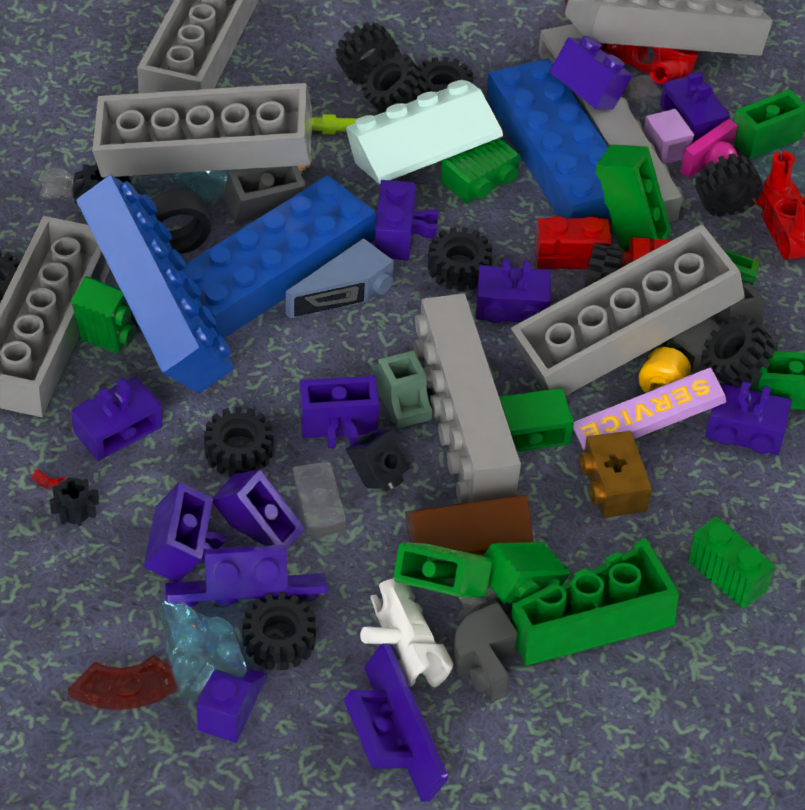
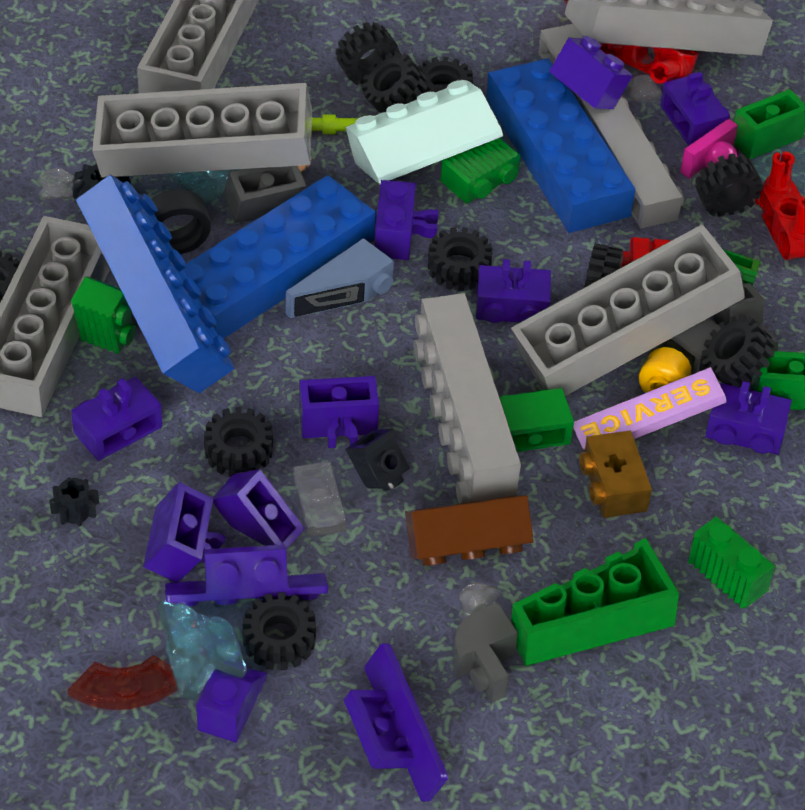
red leg [32,469,66,489] -> none
white piece [360,578,453,687] -> none
sand green brick [370,350,432,429] -> none
green brick [393,542,492,598] -> none
green brick [483,542,570,604] -> none
red brick [534,216,611,269] -> none
green brick [596,144,671,250] -> none
lavender brick [643,108,694,164] -> none

